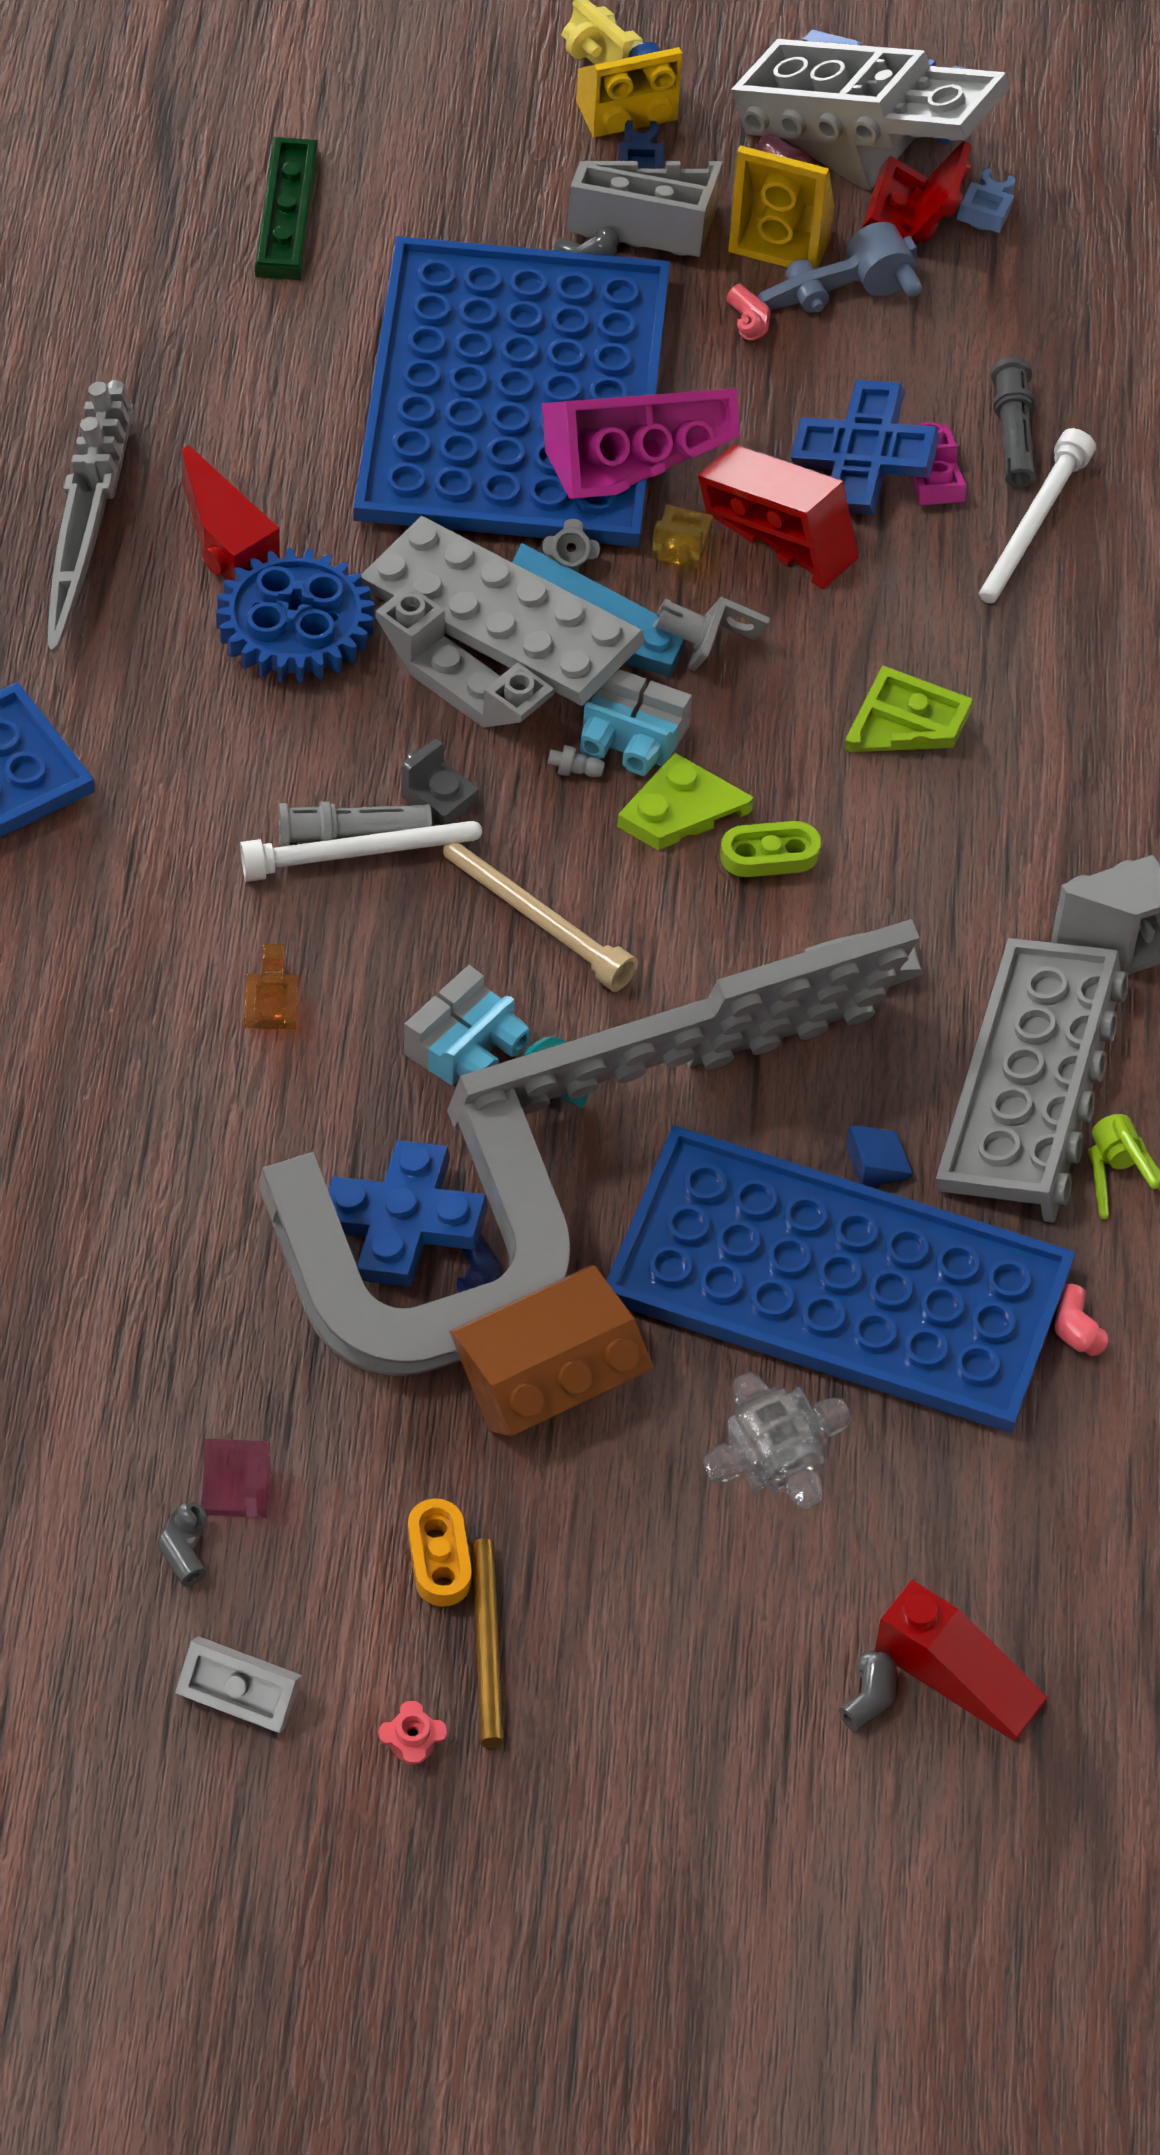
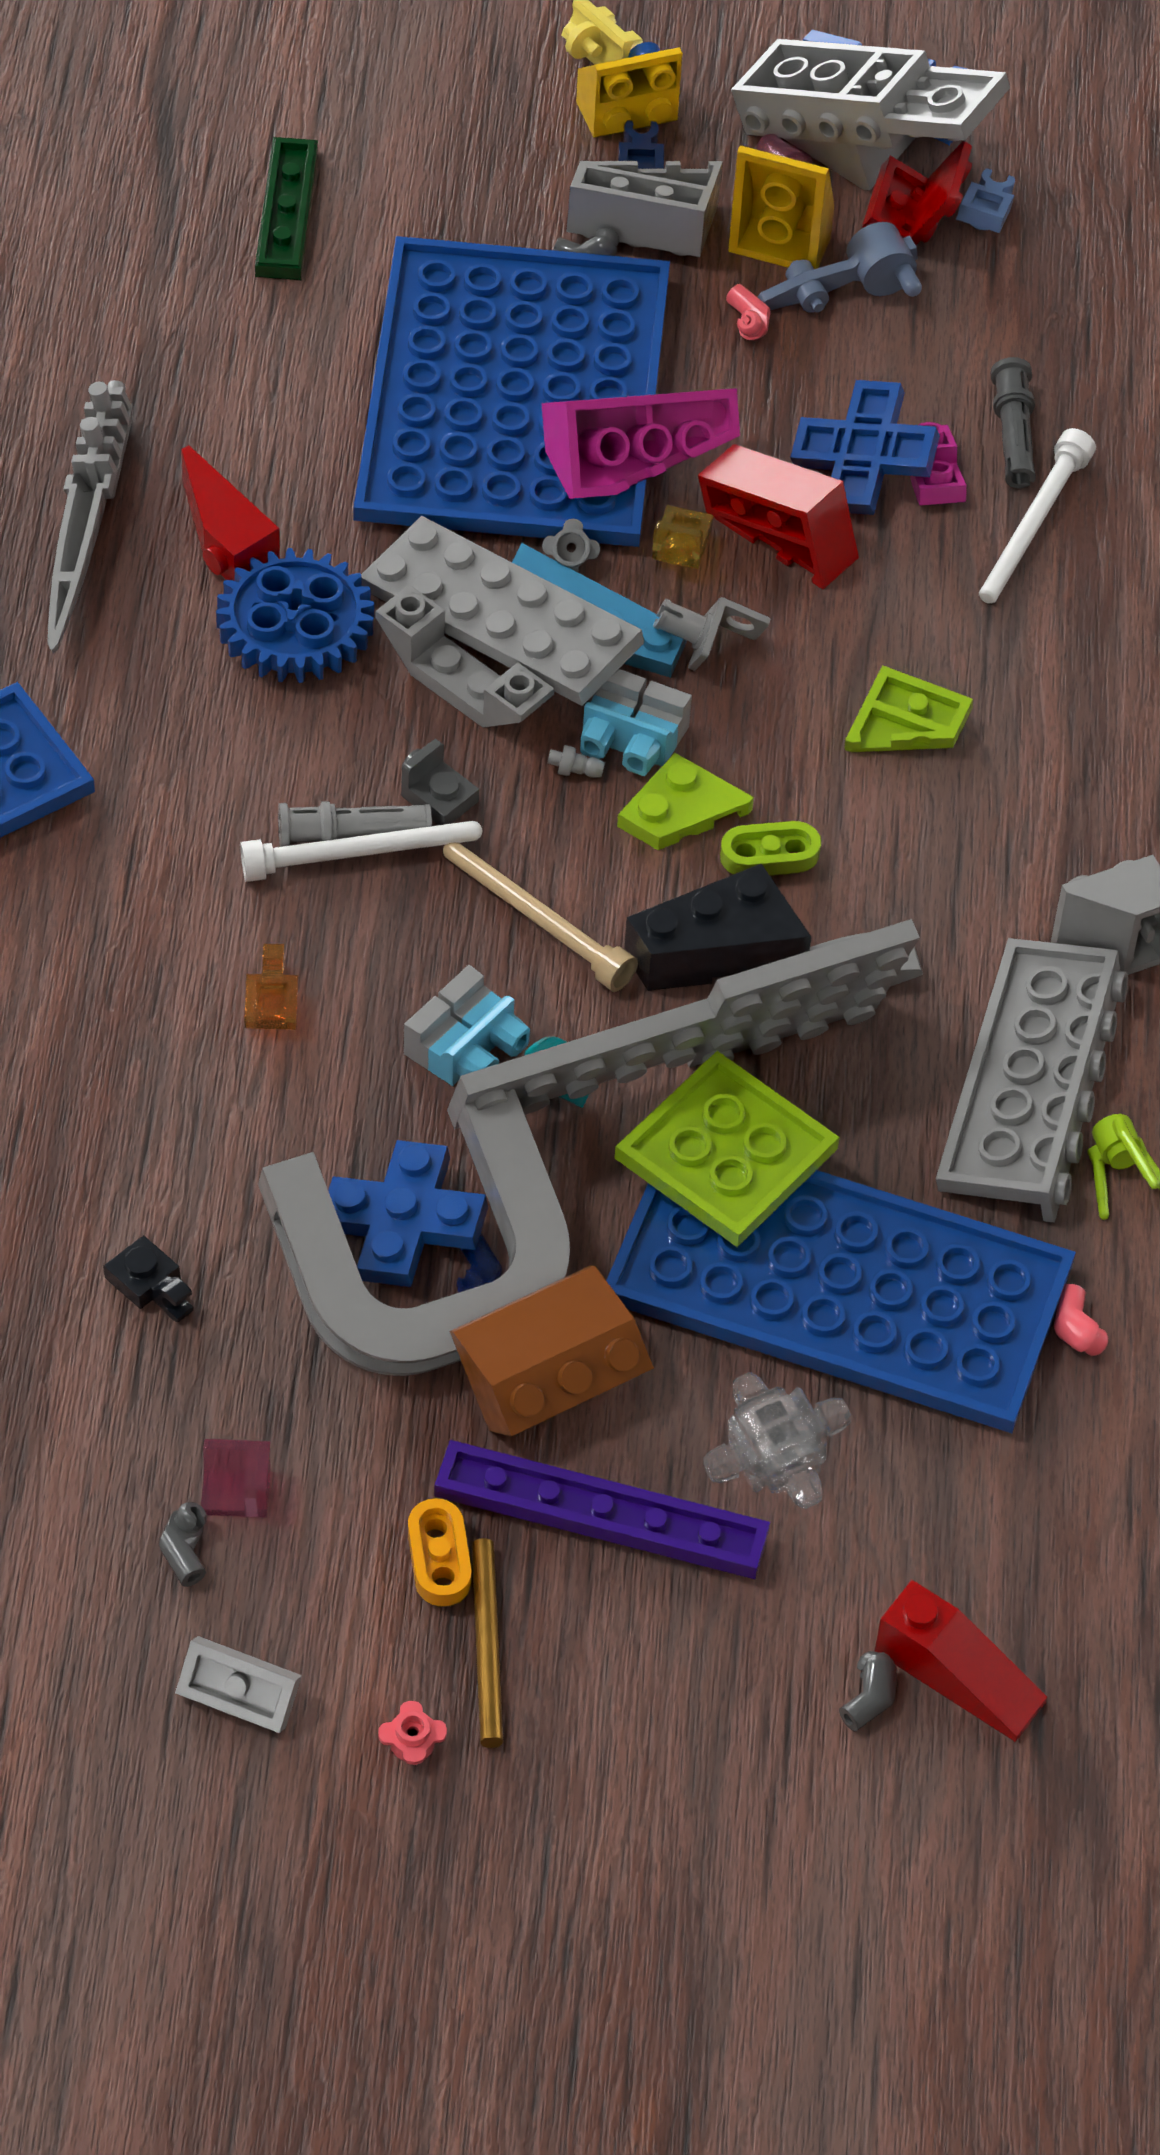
blue slope [846,1126,913,1187] -> none
none -> black plate [103,1235,194,1323]
none -> dark purple plate [434,1440,770,1579]
none -> lime plate [615,1051,840,1247]
none -> black wedge [624,864,811,991]

